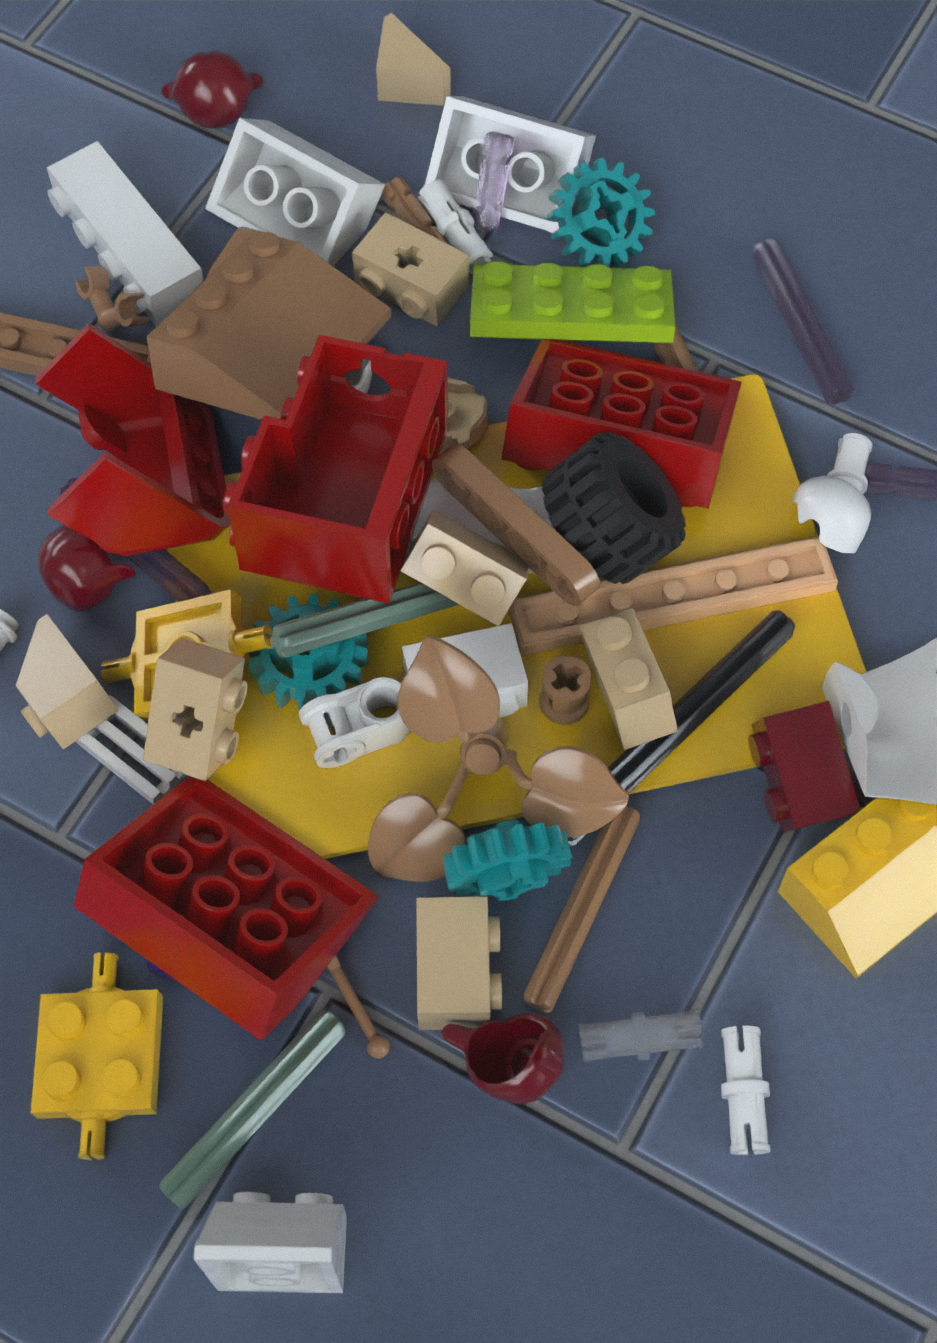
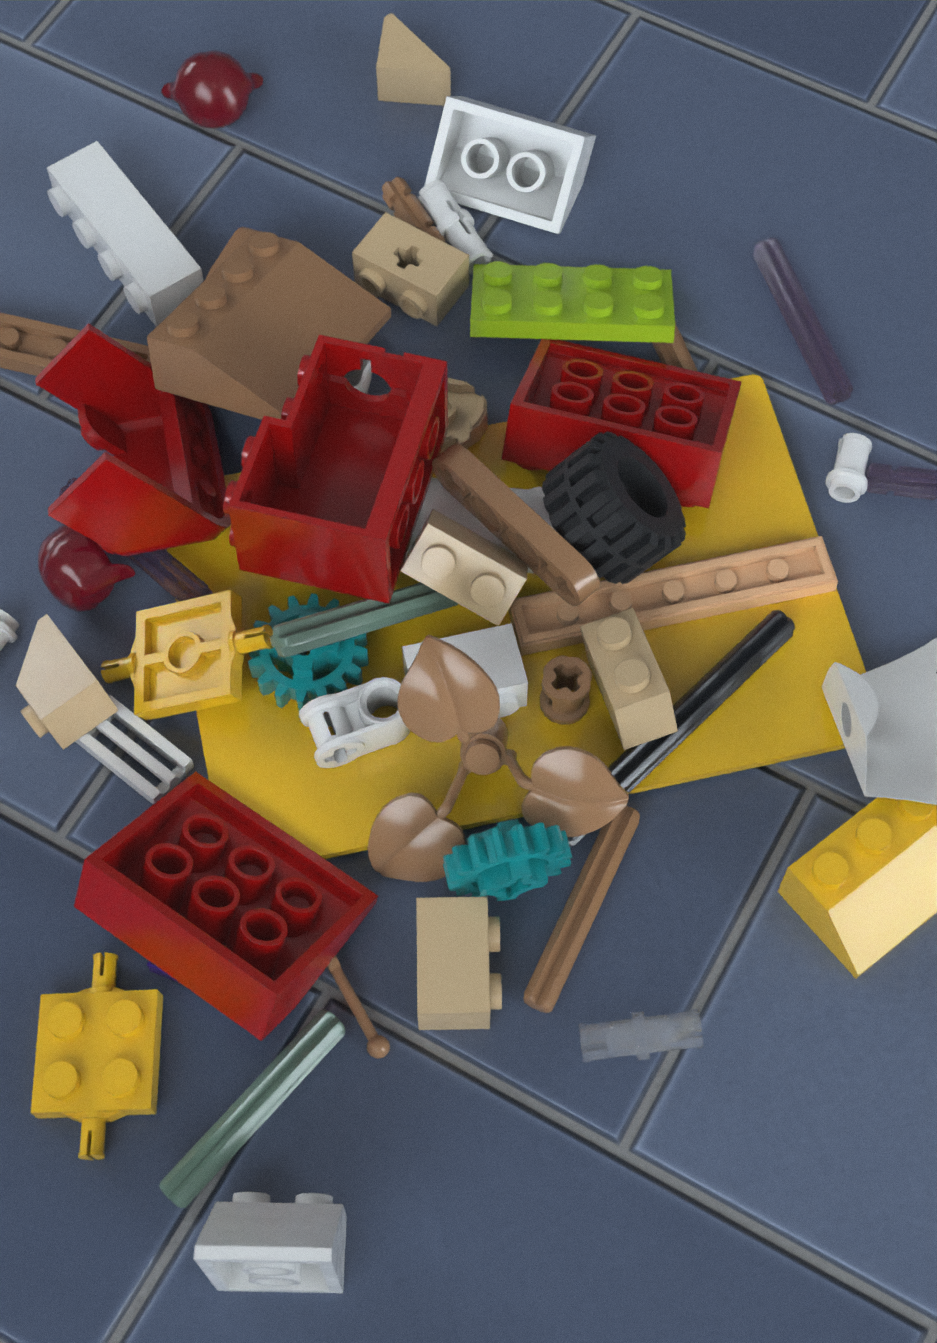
medium nougat arm [75,266,149,332] -> none
tan brick [143,638,248,781] -> none
white slope [205,118,385,267] -> none
dark red hair [441,1013,564,1104] -> none
clear purple axle [472,132,514,231] -> none
teal gear [546,158,655,267] -> none
white pin [721,1026,770,1155] -> none
dark red brick [748,701,861,833] -> none
white hair [792,476,871,553] -> none

